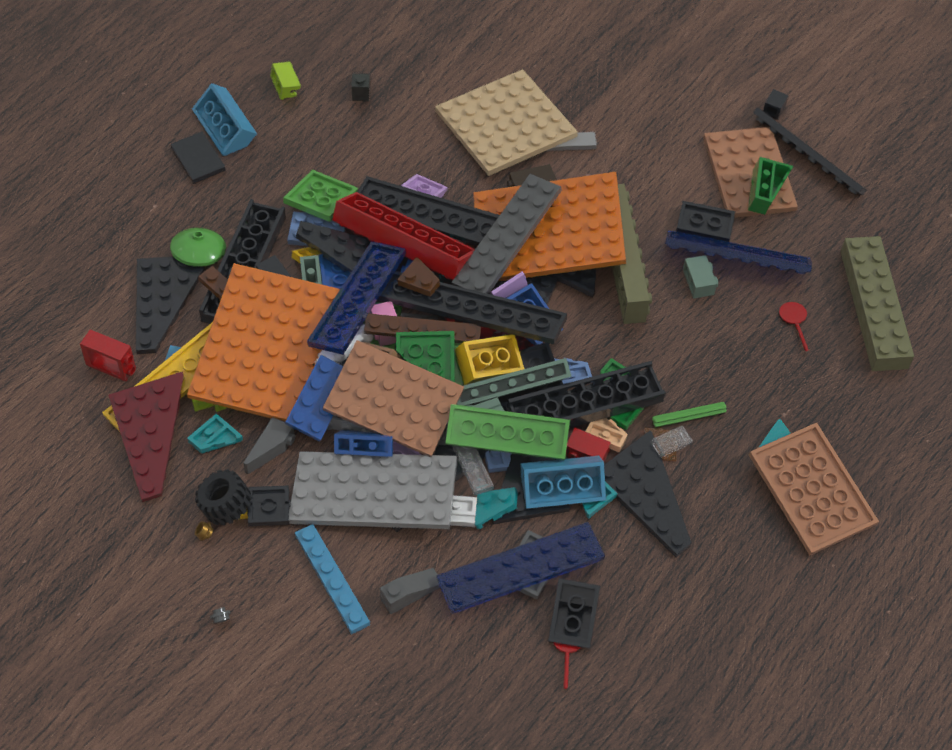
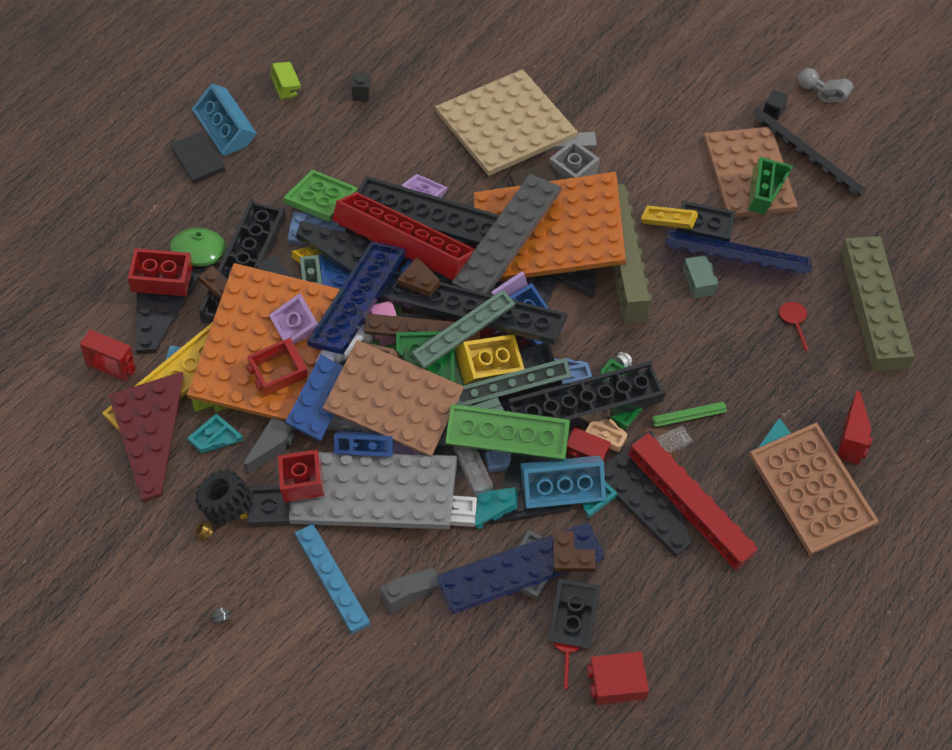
none -> red brick [127,248,193,296]
none -> red window [246,338,308,396]
none -> lavender slope [269,293,318,343]
none -> red brick [278,450,325,503]
none -> sand green plate [412,290,515,369]
none -> light grey brick [549,140,600,180]
none -> reddish brown plate [553,531,596,572]
none -> red brick [586,652,649,705]
none -> white plate [615,352,632,367]
none -> red brick [627,433,758,571]
none -> yellow plate [641,205,698,229]
none -> light grey beam [798,68,854,103]
none -> red slope [837,391,873,465]

